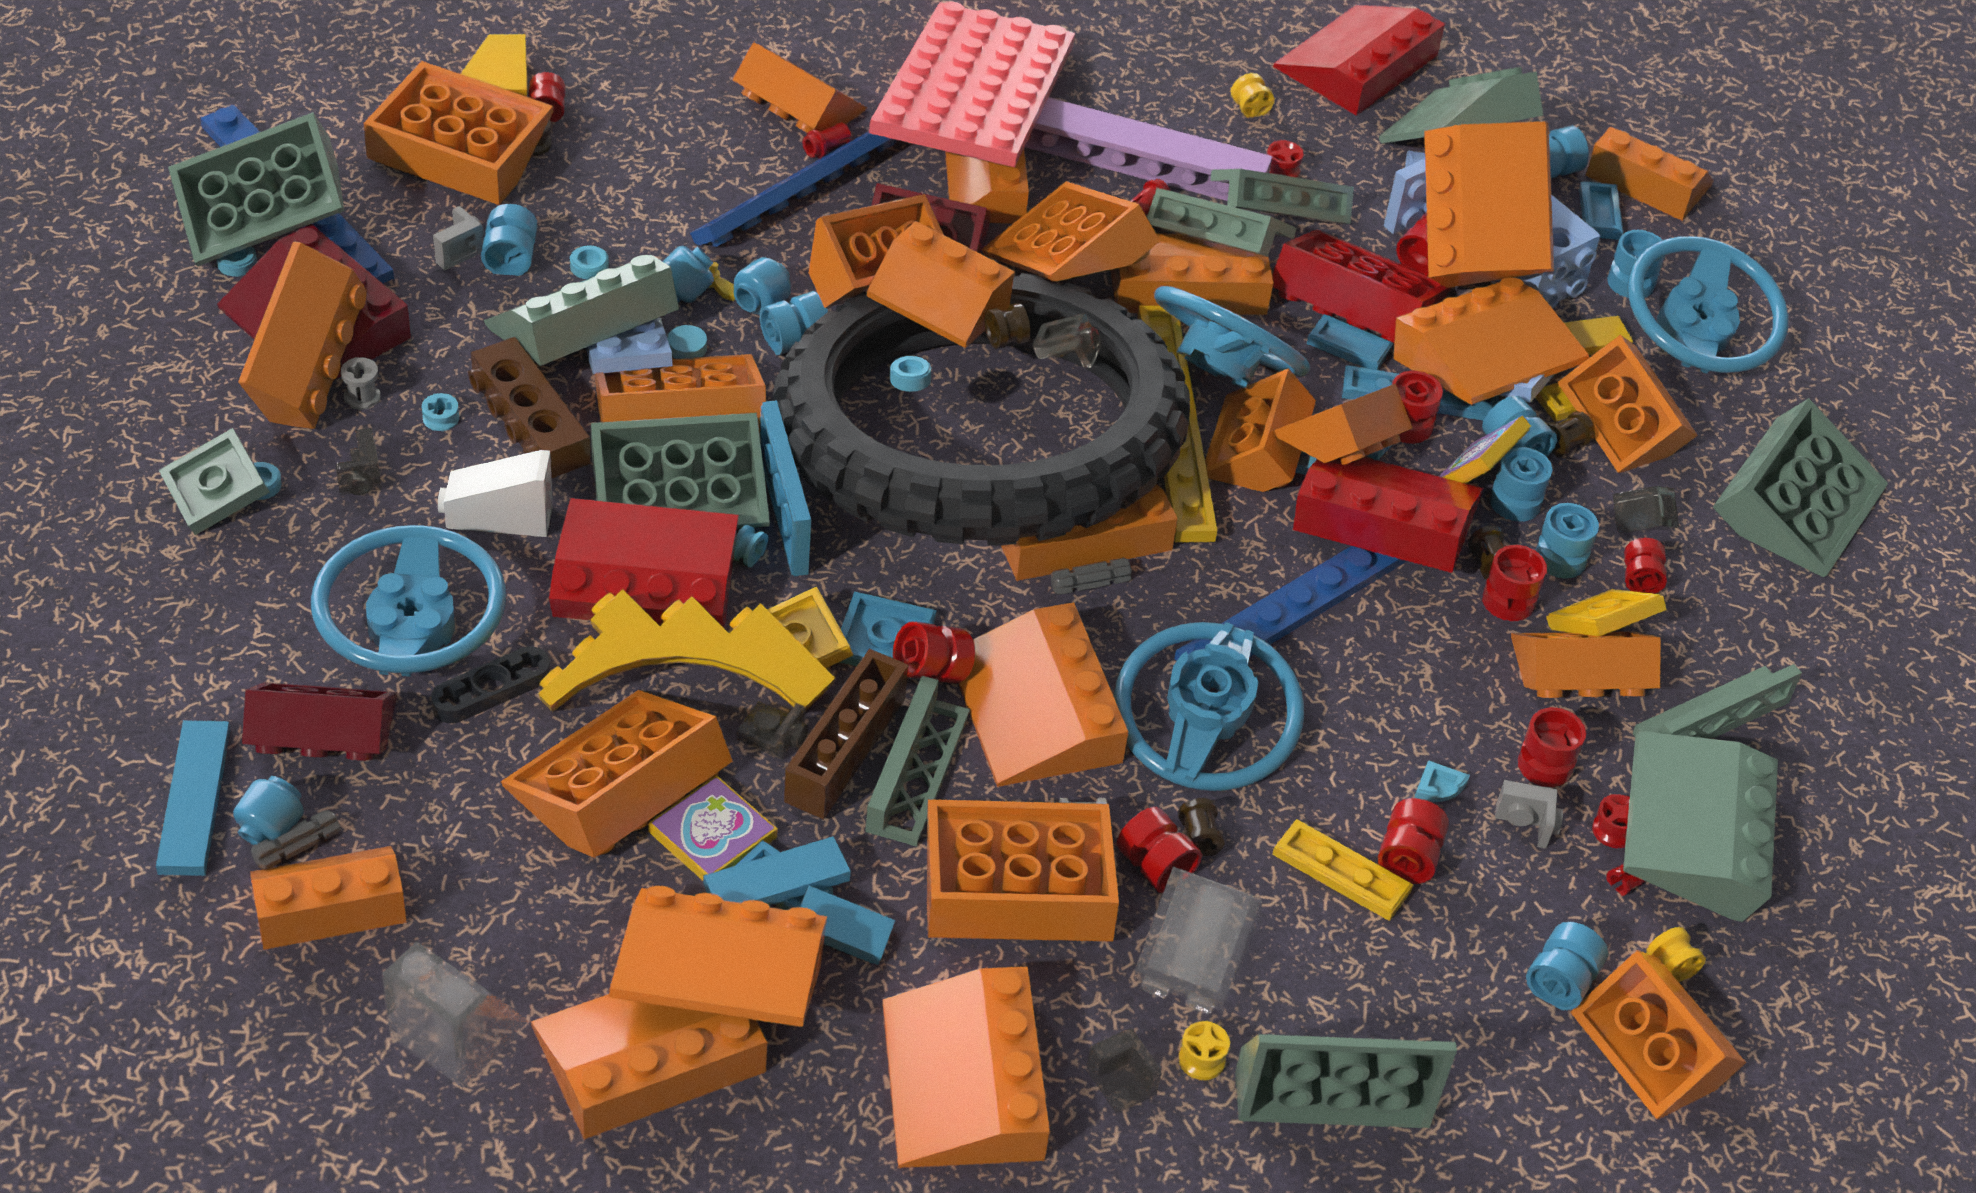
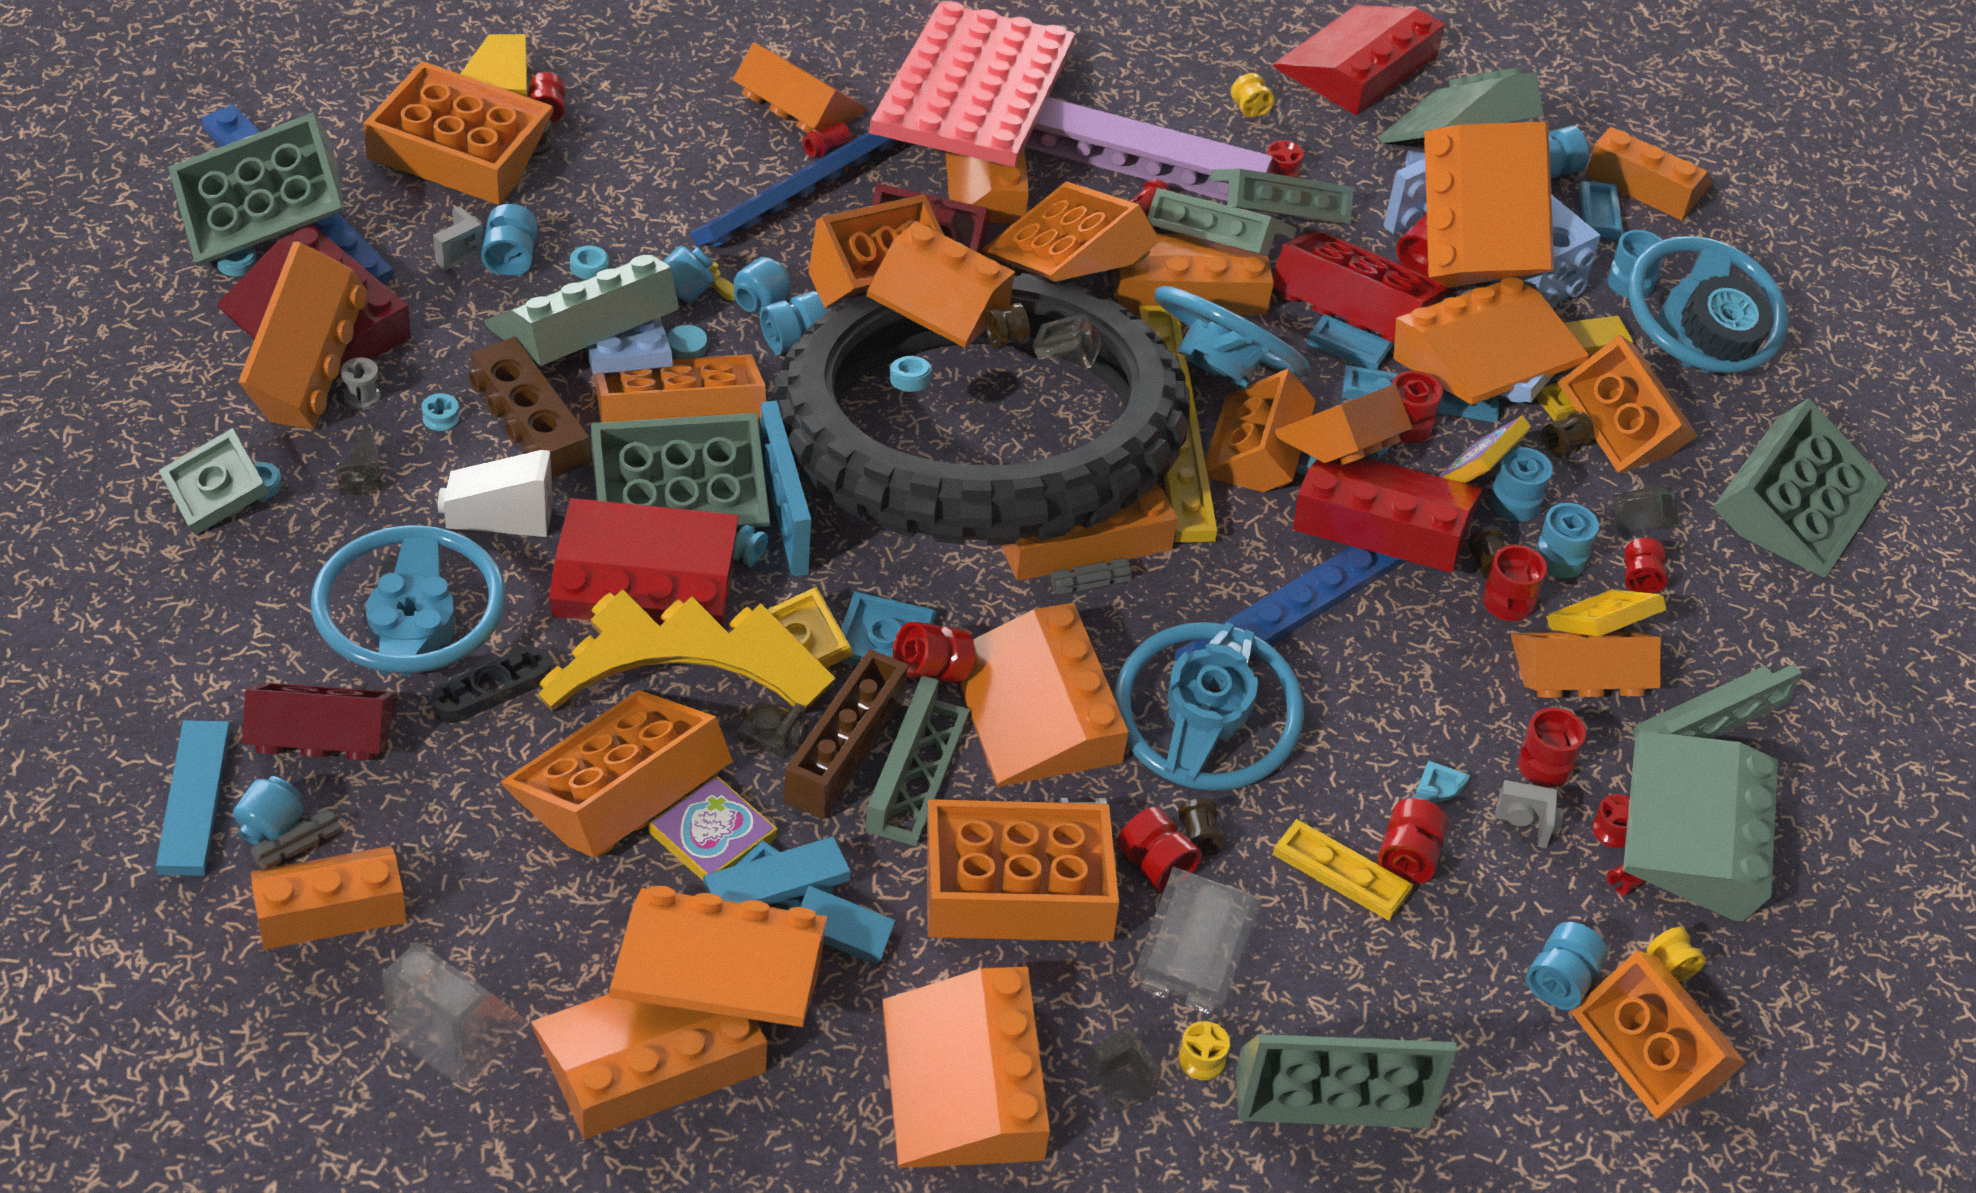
dark azure wheel [1482,396,1557,457] -> none
none -> black wheel [1681,275,1774,362]

